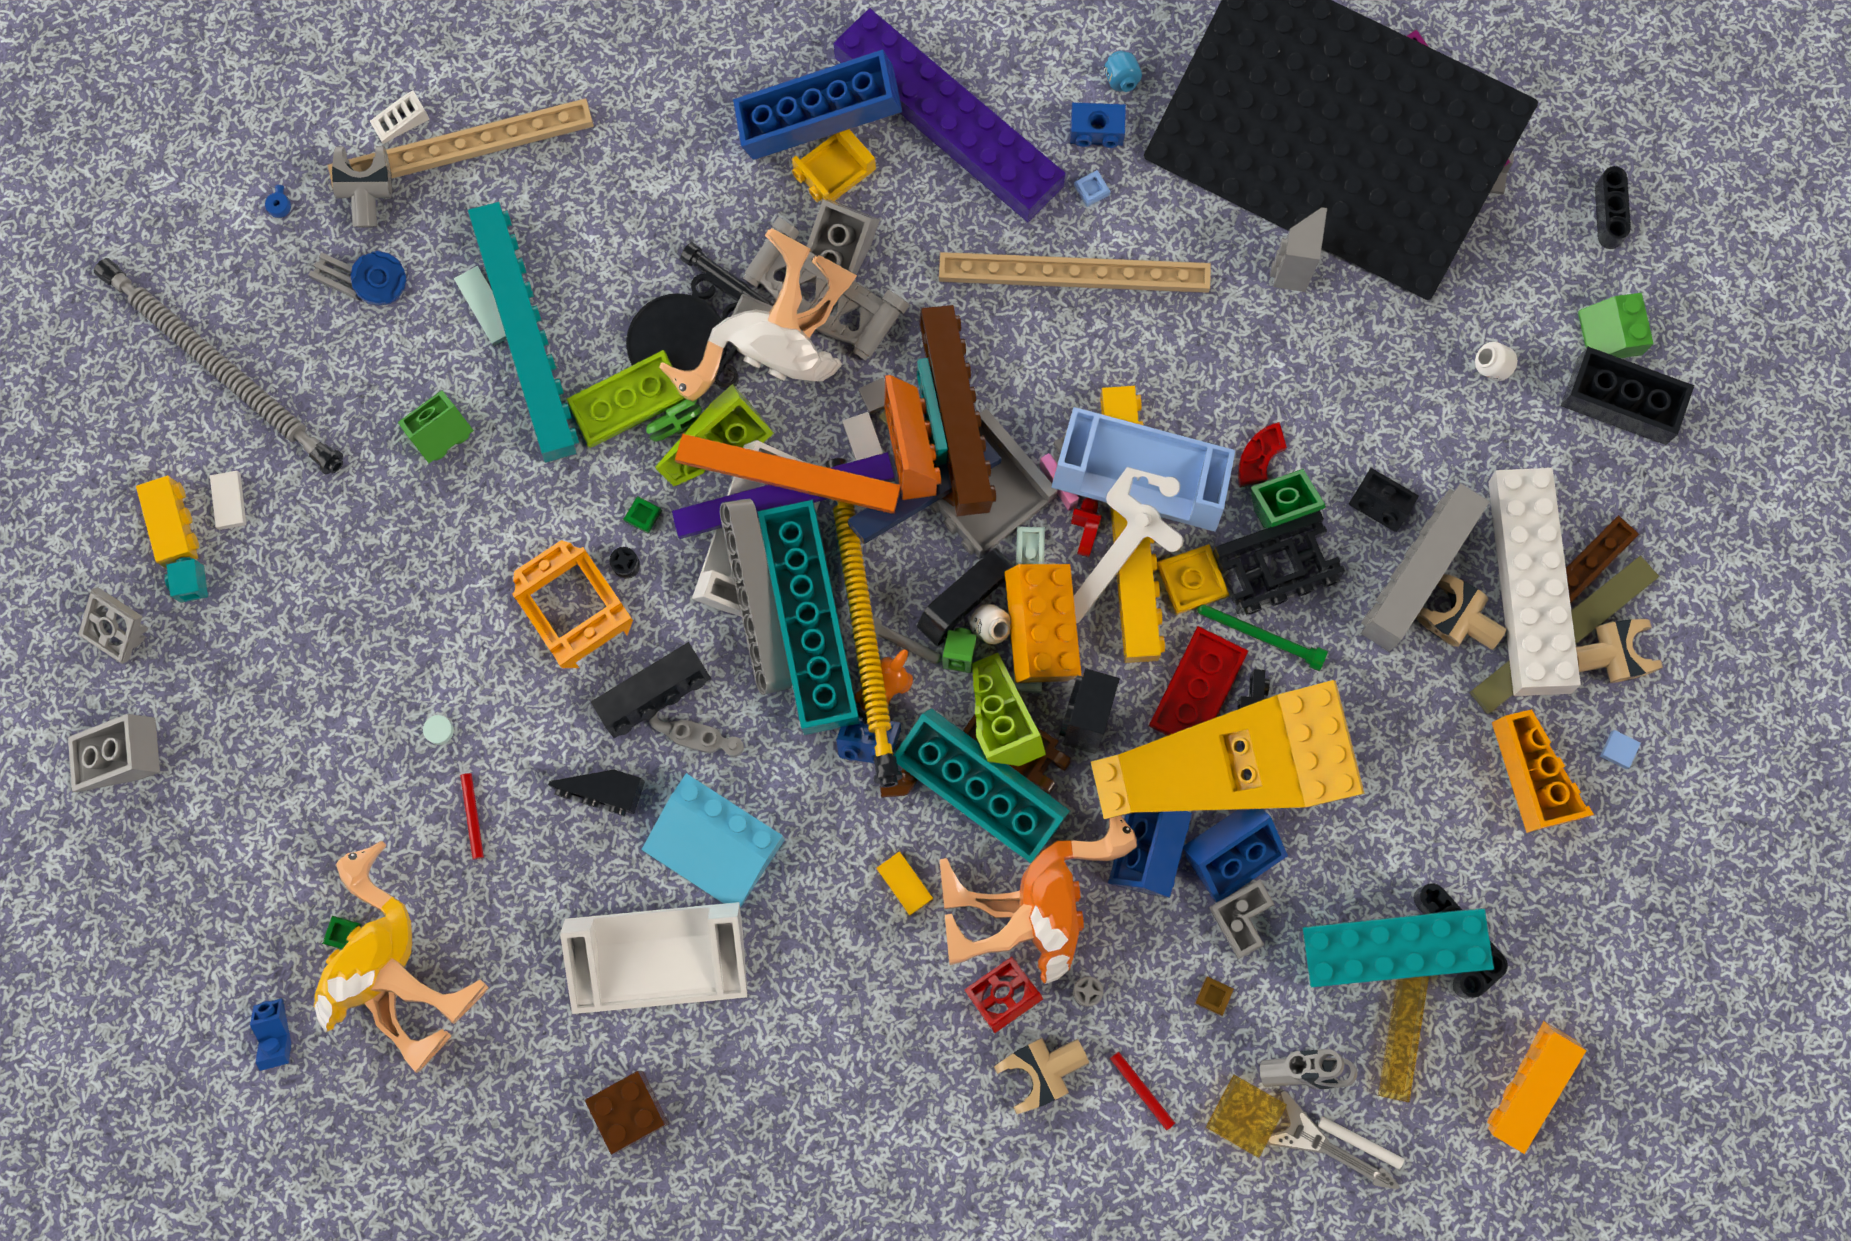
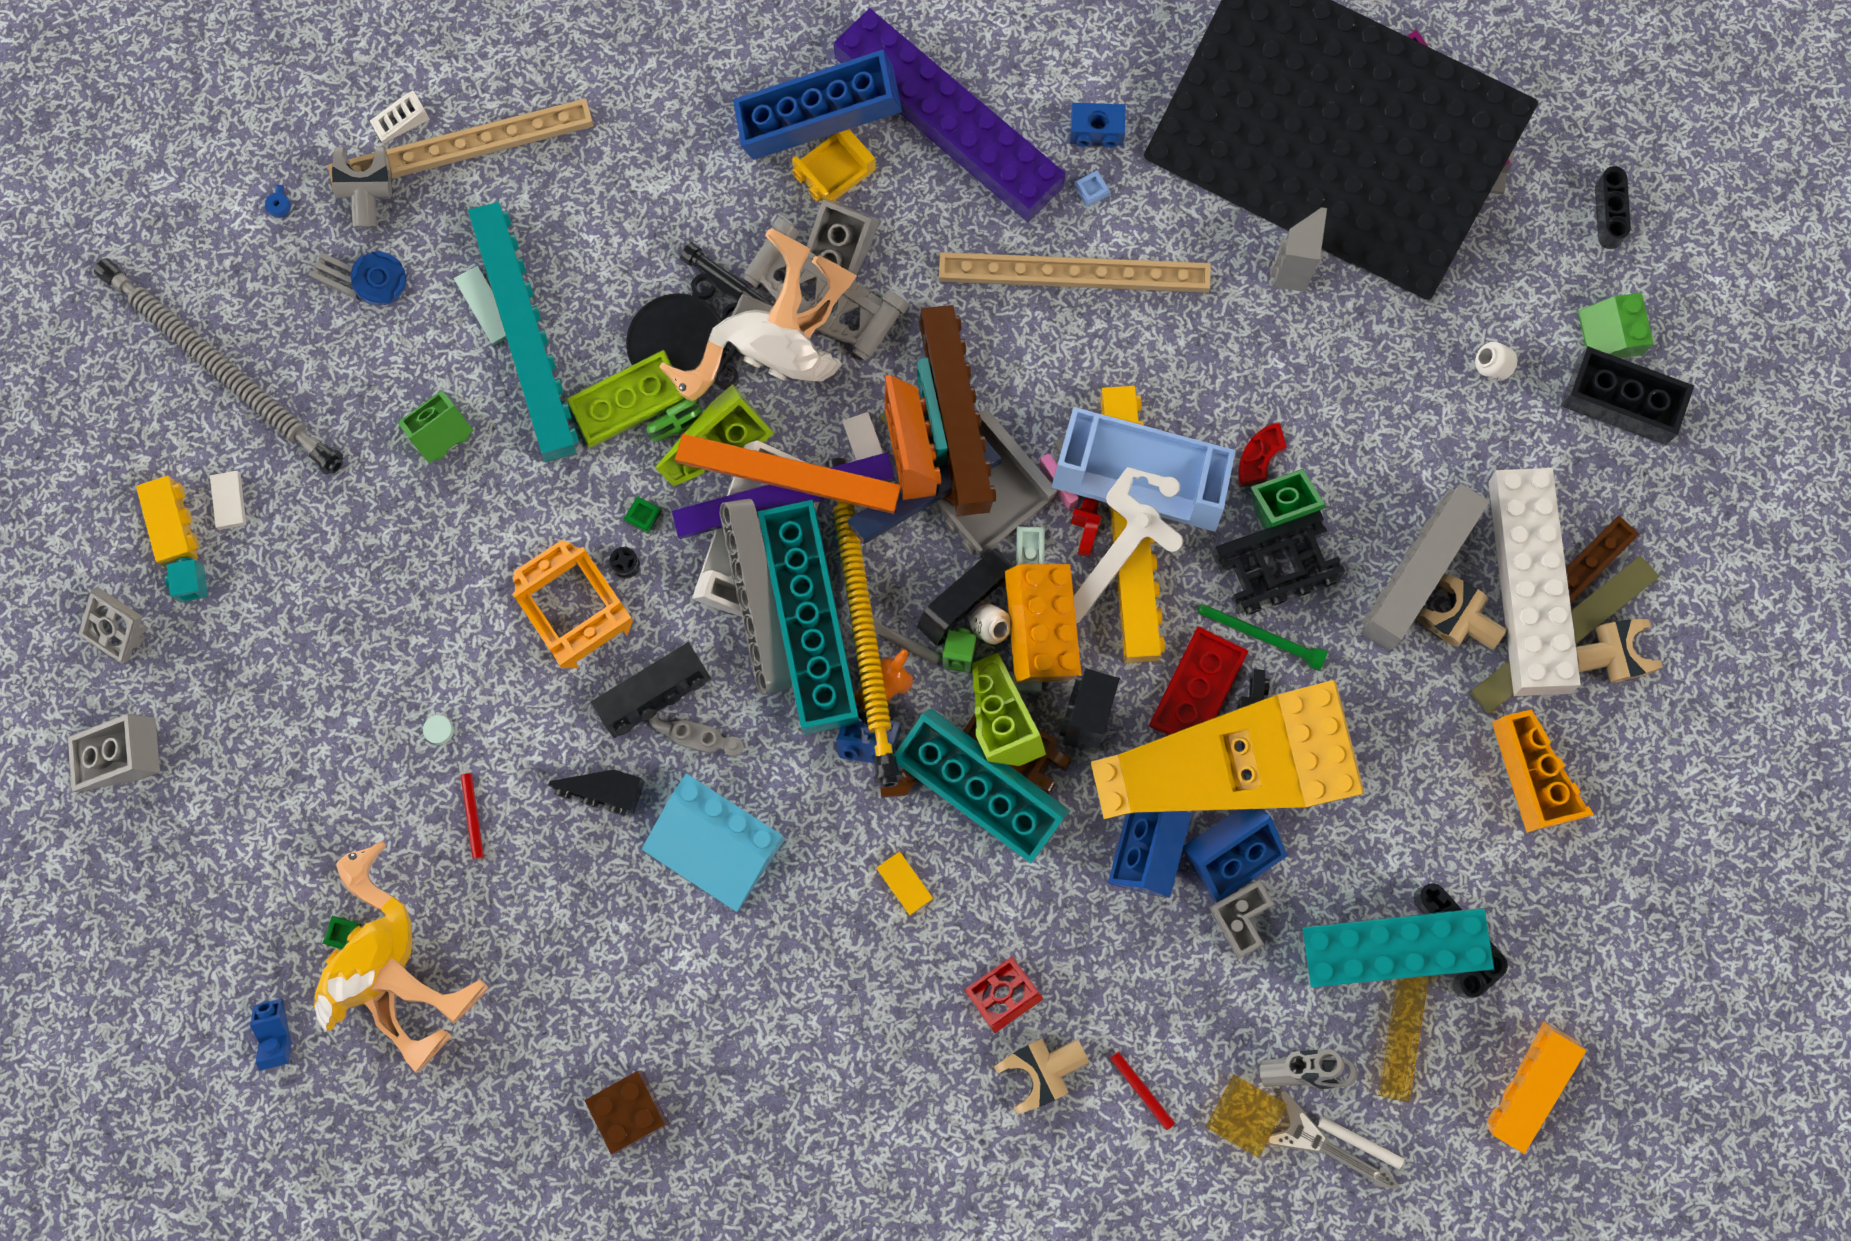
white slope [560,902,748,1014] -> none
light grey tile [858,378,885,415] -> none
animal [940,816,1137,984] -> none
light grey wheel [1073,976,1103,1007] -> none
dark azure head [1104,51,1142,92] -> none
yellow tile [1157,544,1229,615] -> none
pearl gold tile [1194,976,1234,1016] -> none
black bracket [1349,468,1419,532] -> none
light blue tile [1600,730,1641,769] -> none

